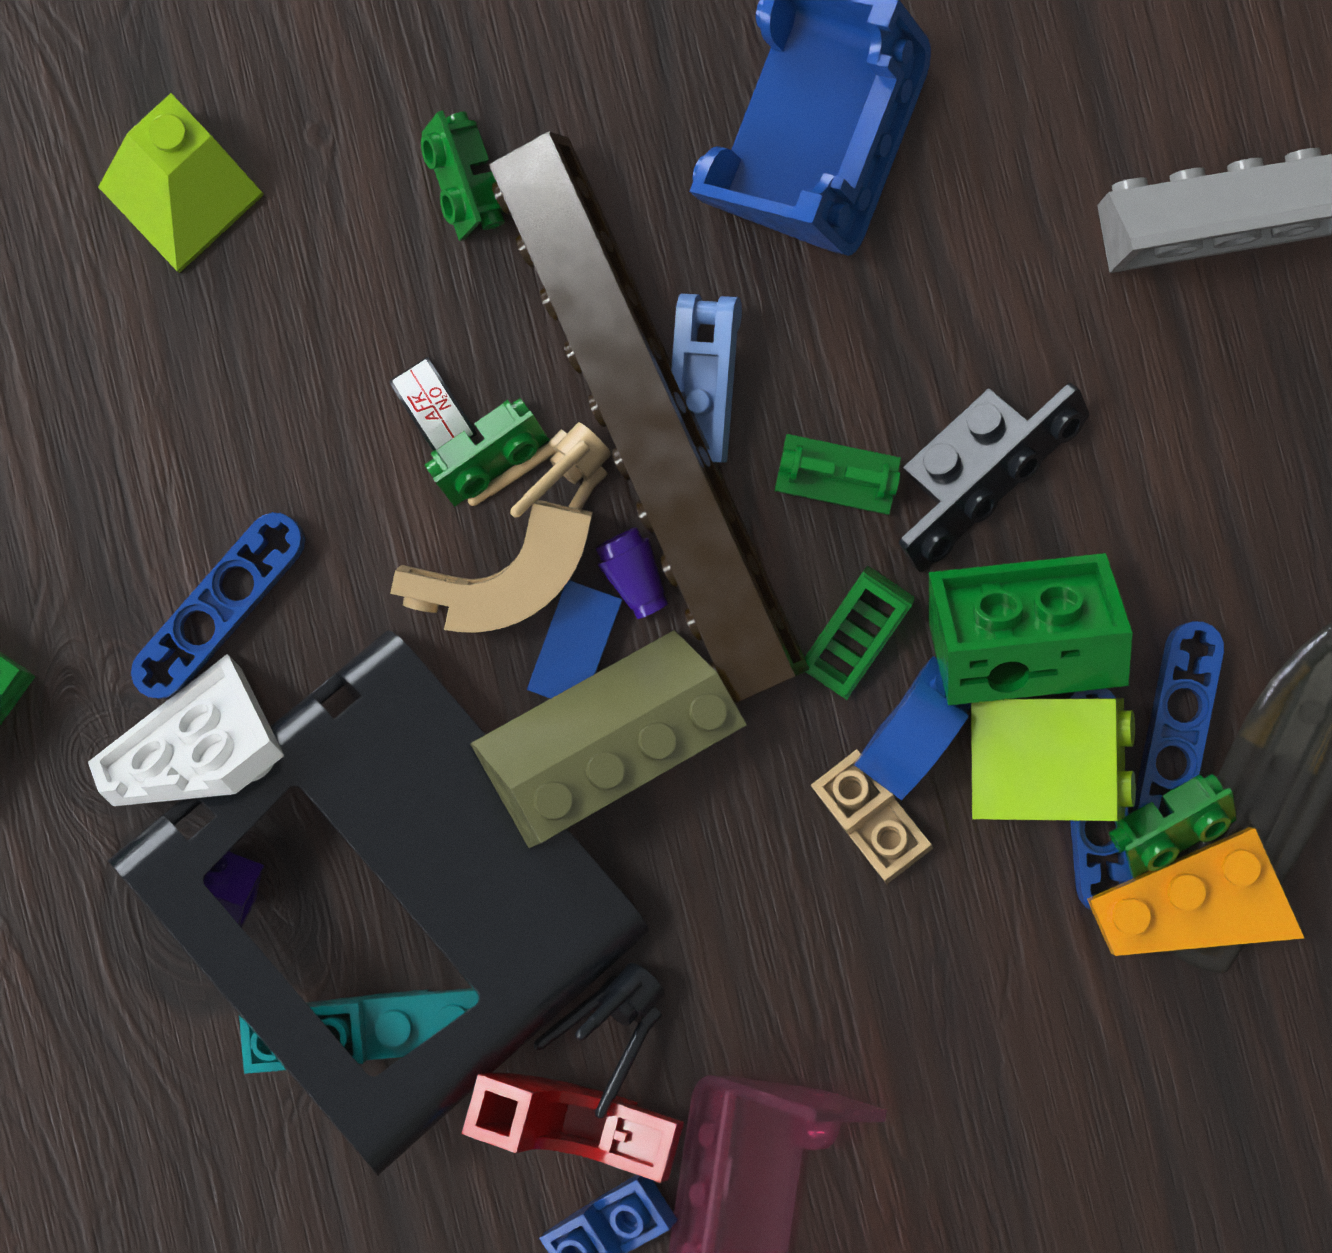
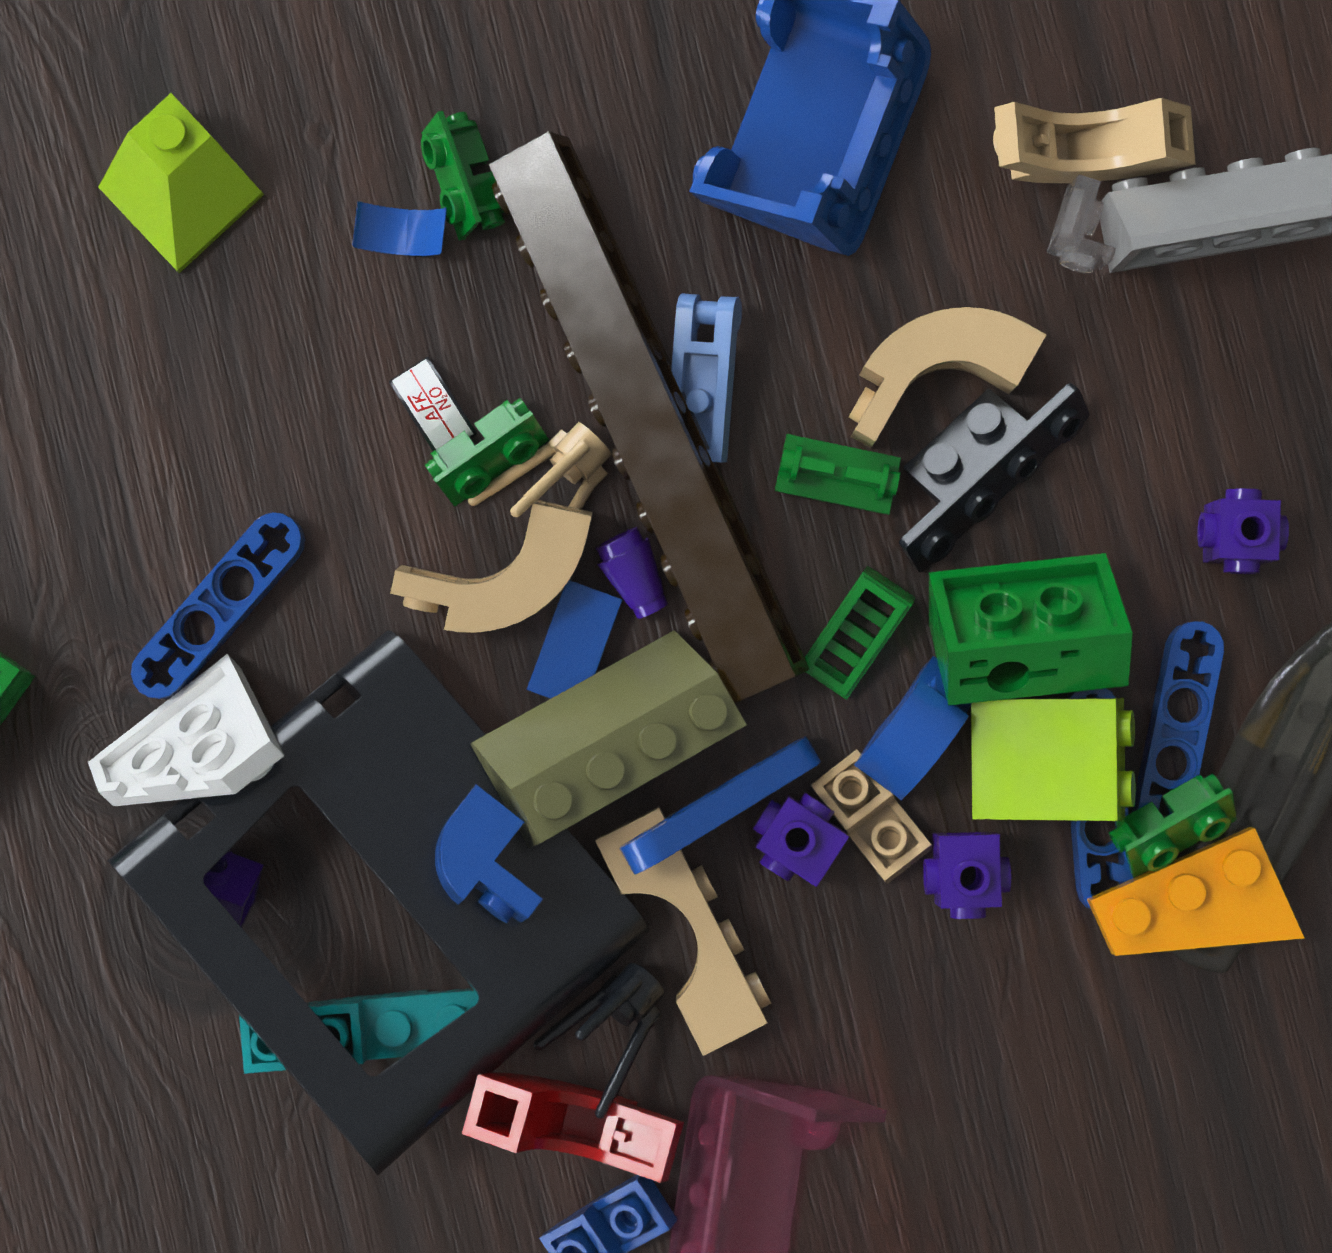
none -> blue sticker [352,201,447,256]
none -> blue brick [435,784,543,923]
none -> tan arch [595,806,772,1056]
none -> blue beam [619,736,821,875]
none -> dark purple brick [753,793,849,887]
none -> tan arch [848,307,1046,448]
none -> dark purple brick [923,832,1011,919]
none -> tan arch [993,98,1196,183]
none -> clear bracket [1046,174,1116,273]
none -> dark purple brick [1197,488,1289,574]

